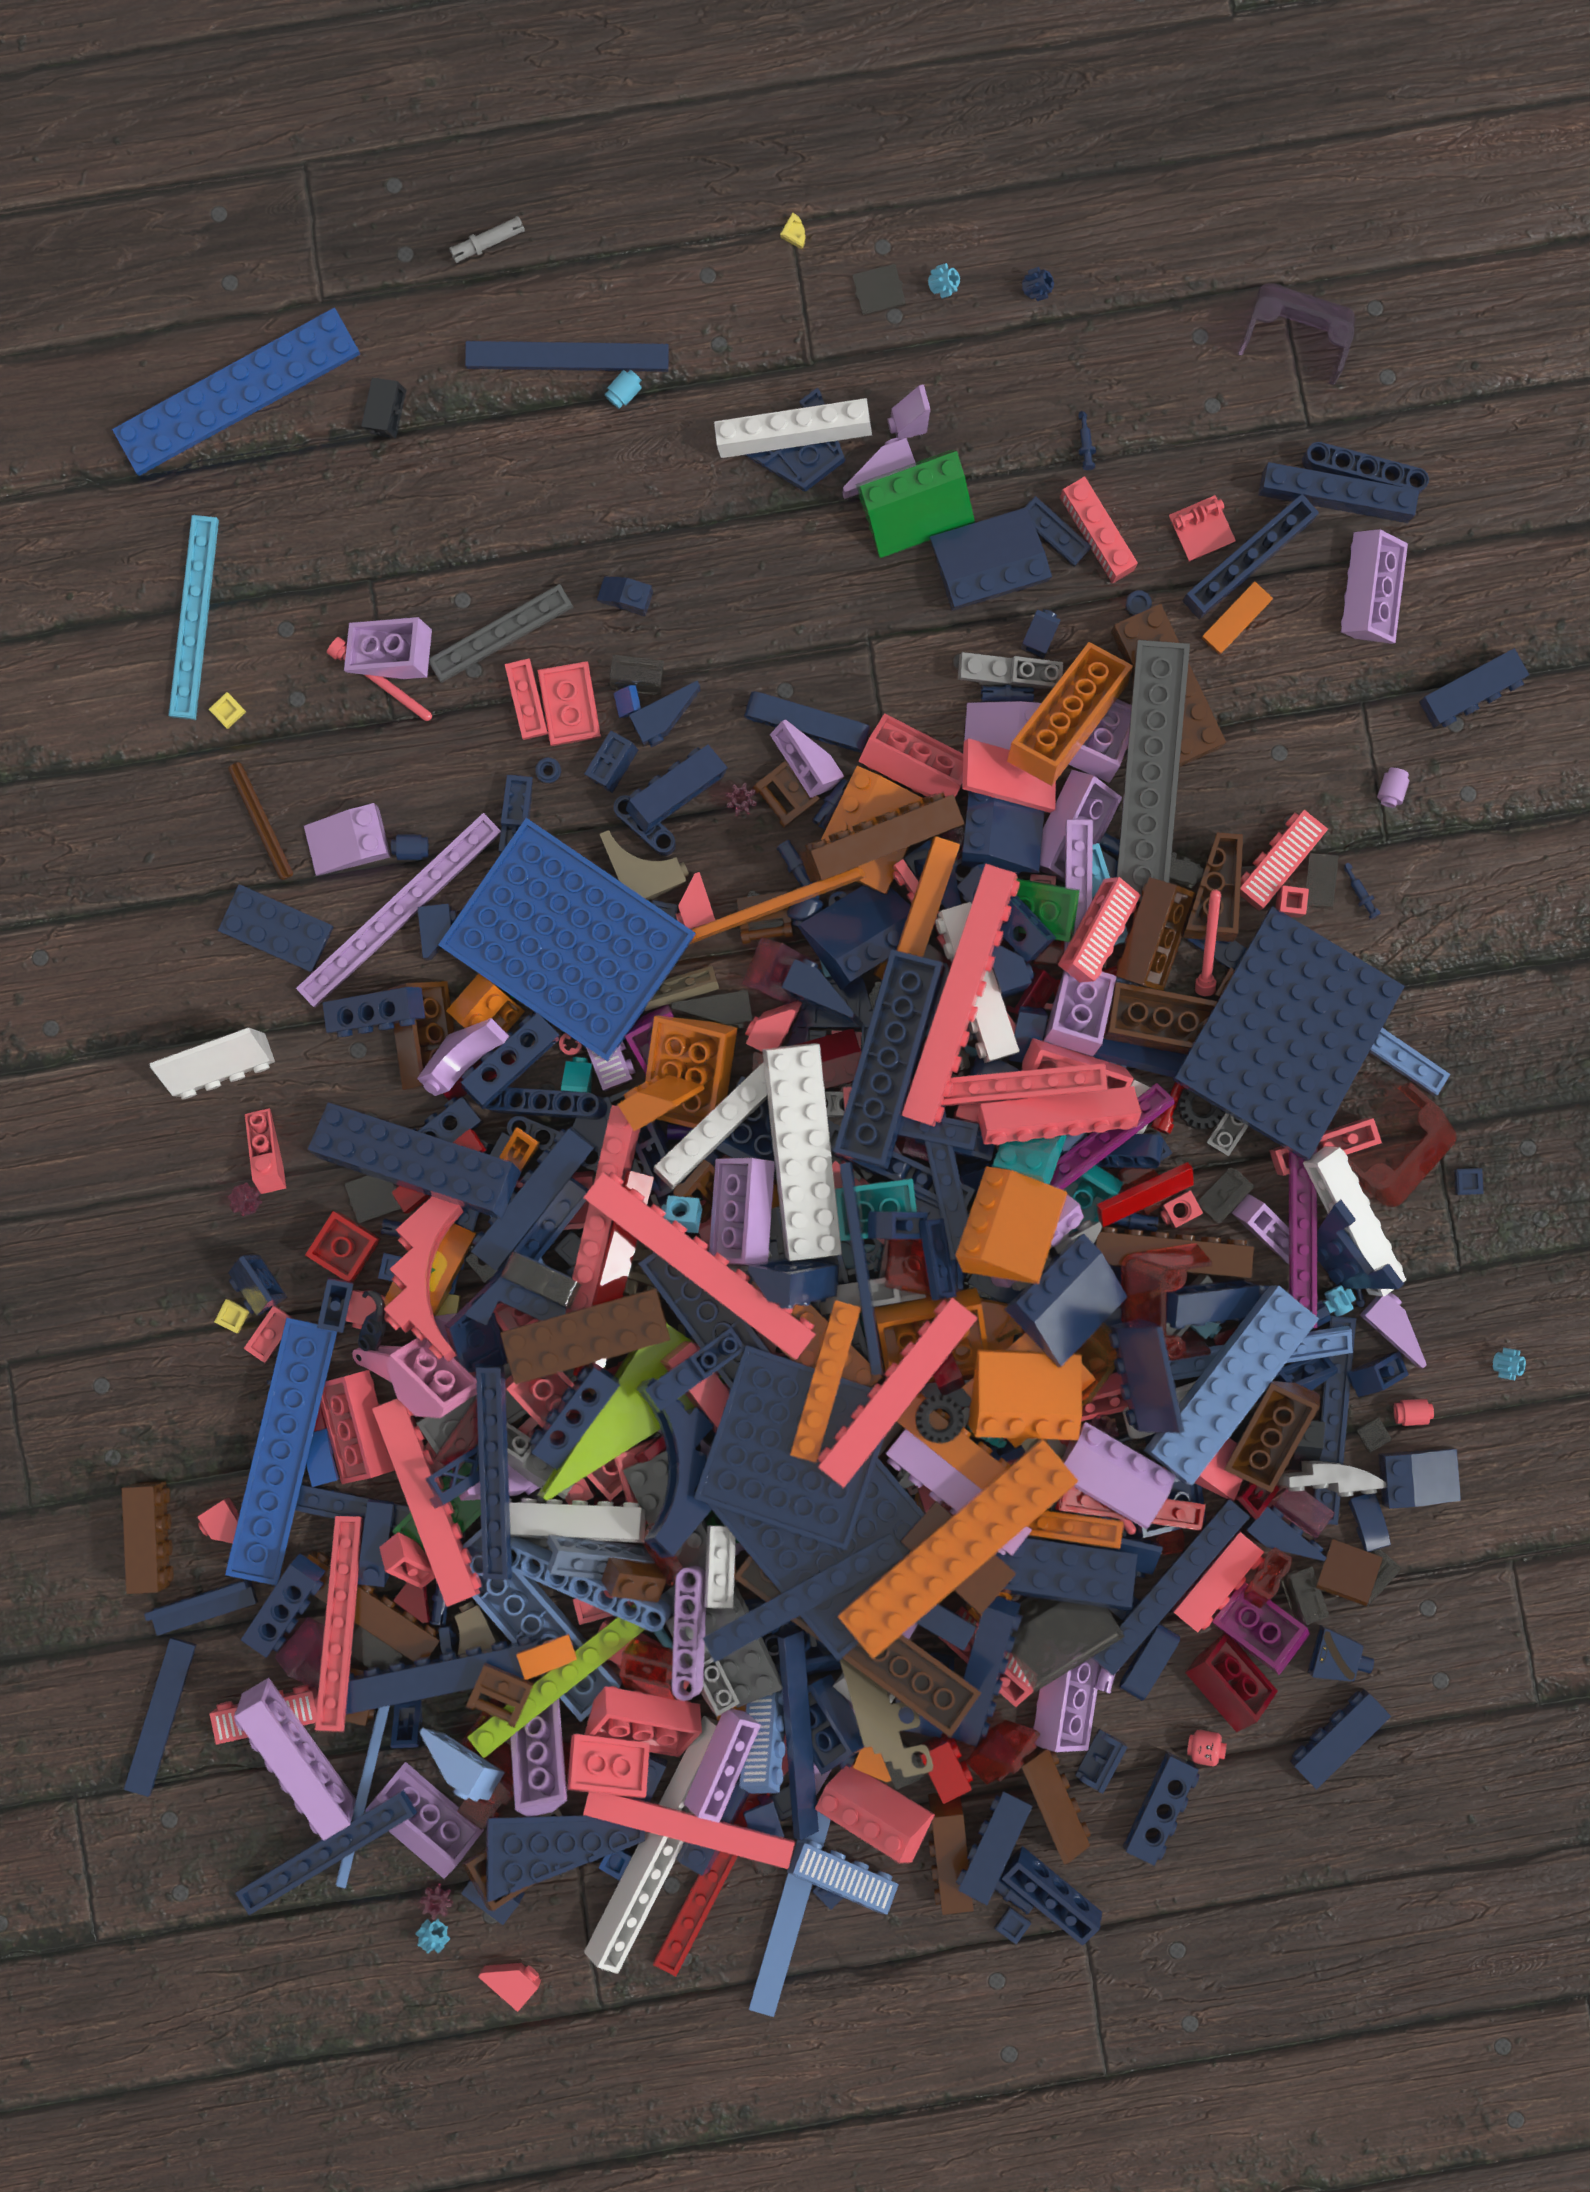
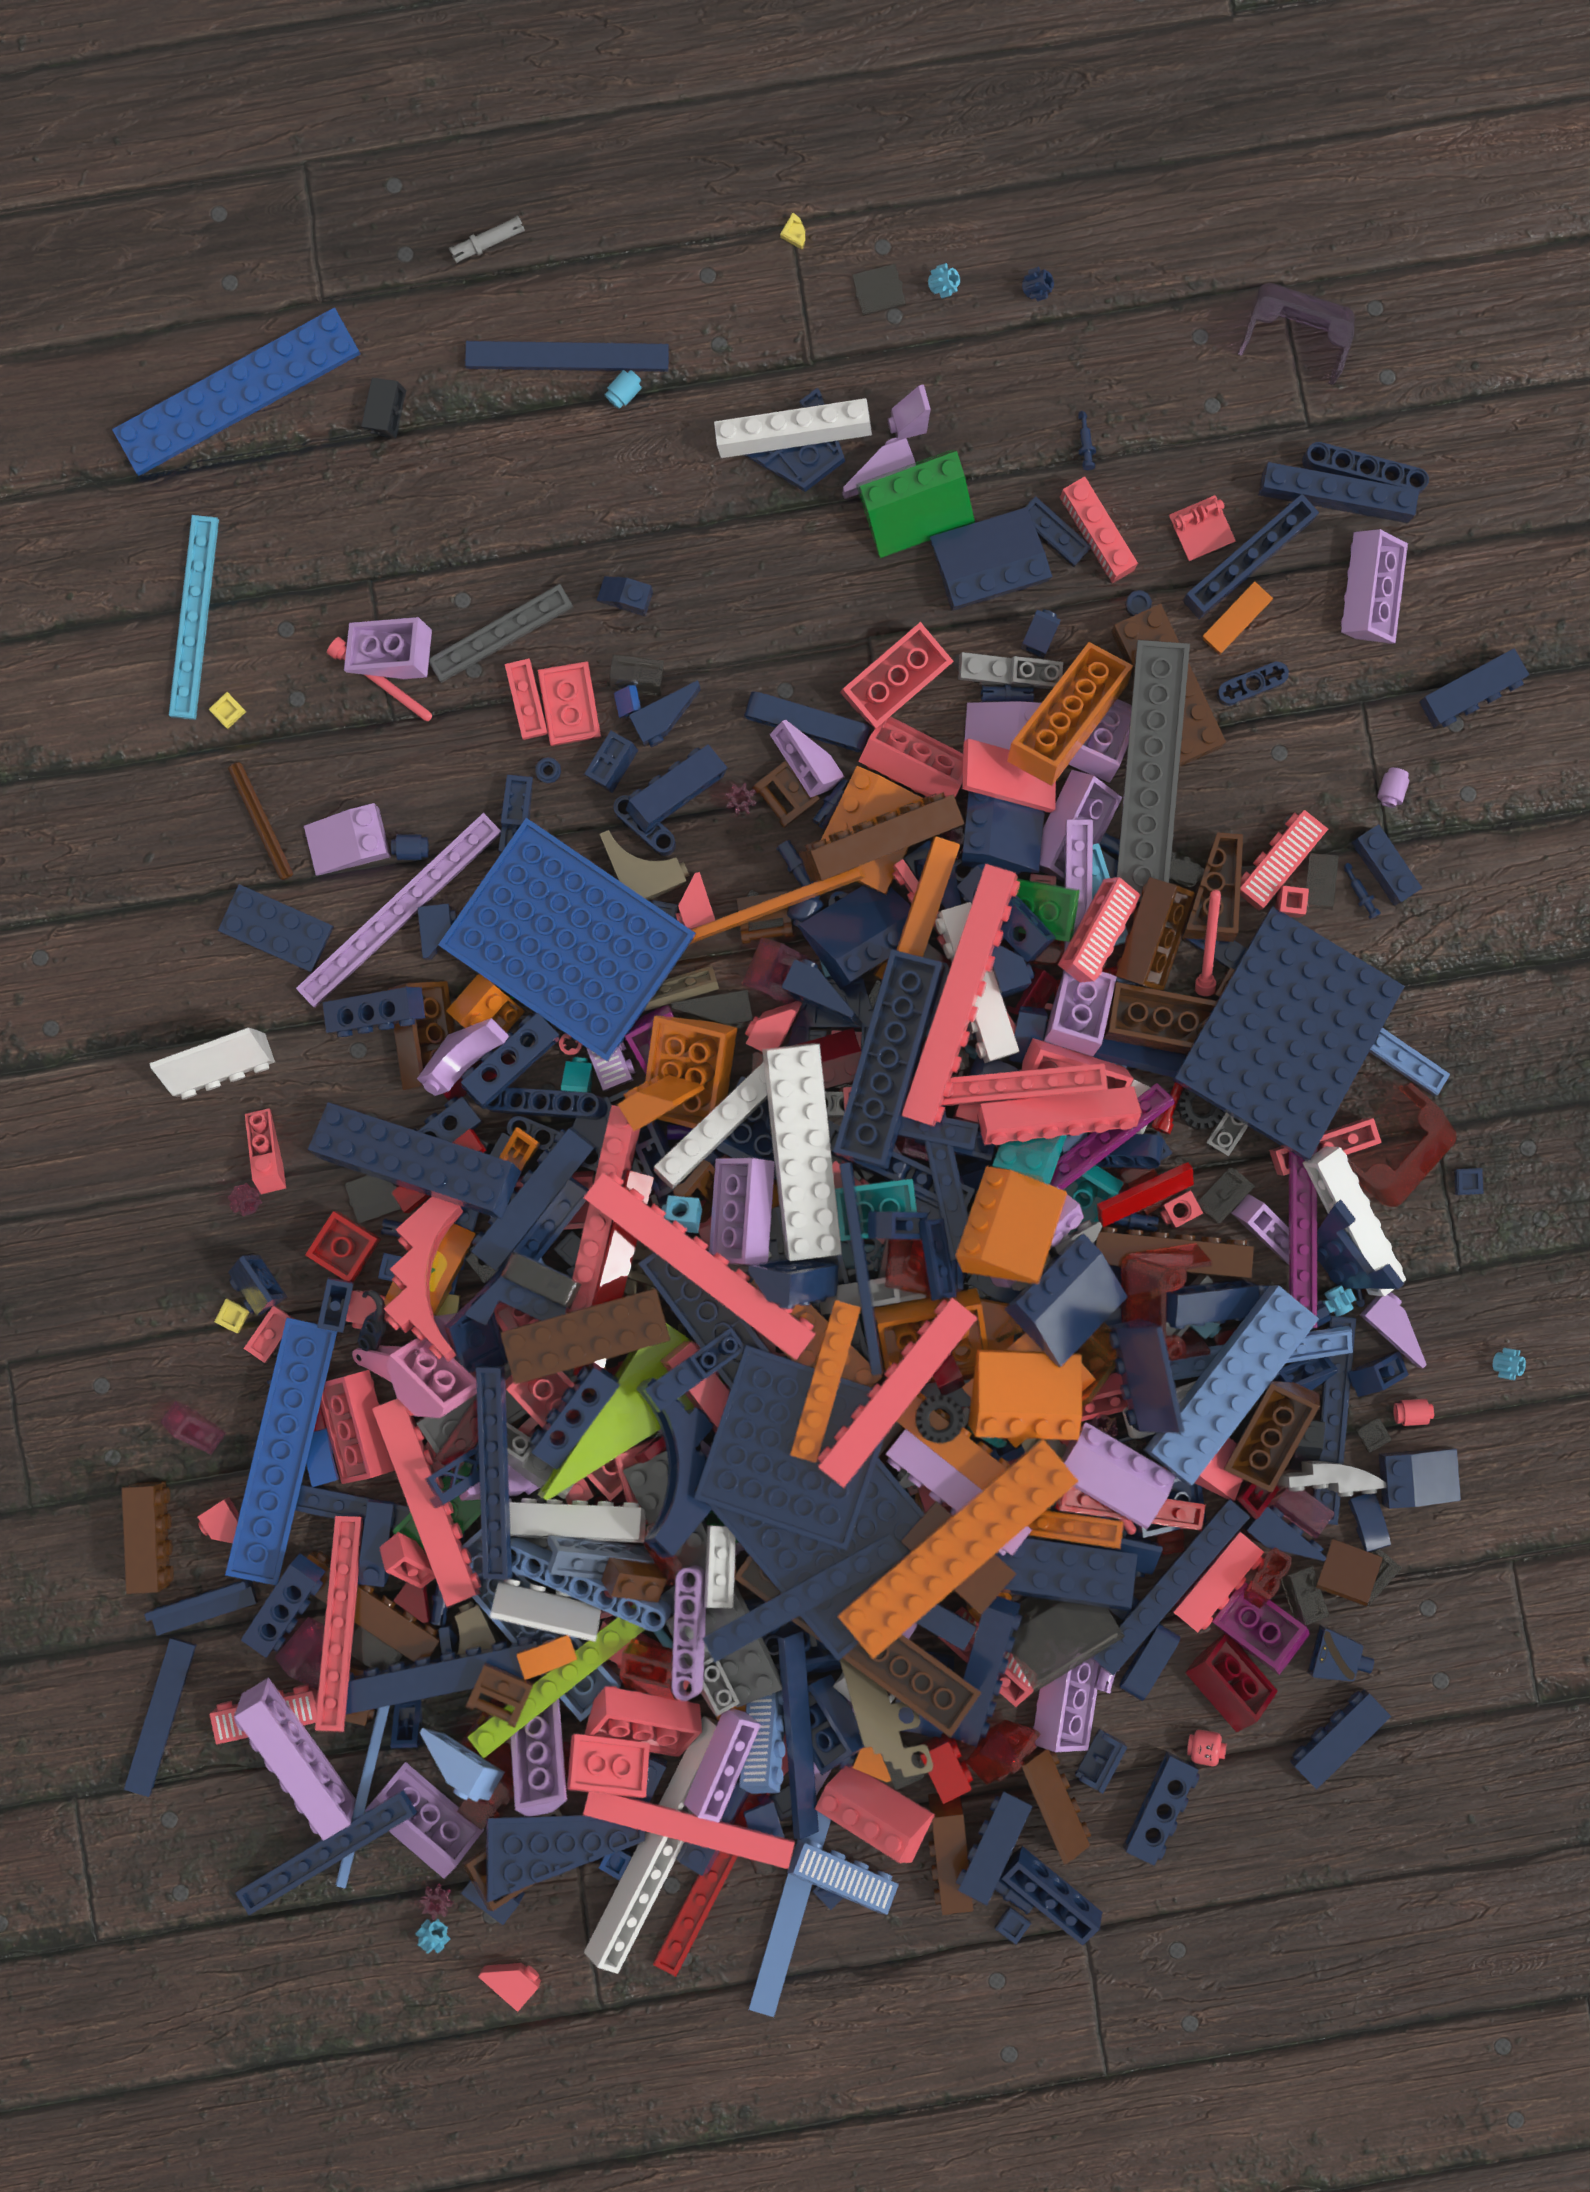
none -> clear pink slope [161,1401,226,1454]
none -> white slope [490,1579,601,1641]
none -> coral slope [840,622,954,729]
none -> dark blue beam [1217,662,1289,706]
none -> dark blue brick [1351,824,1422,906]

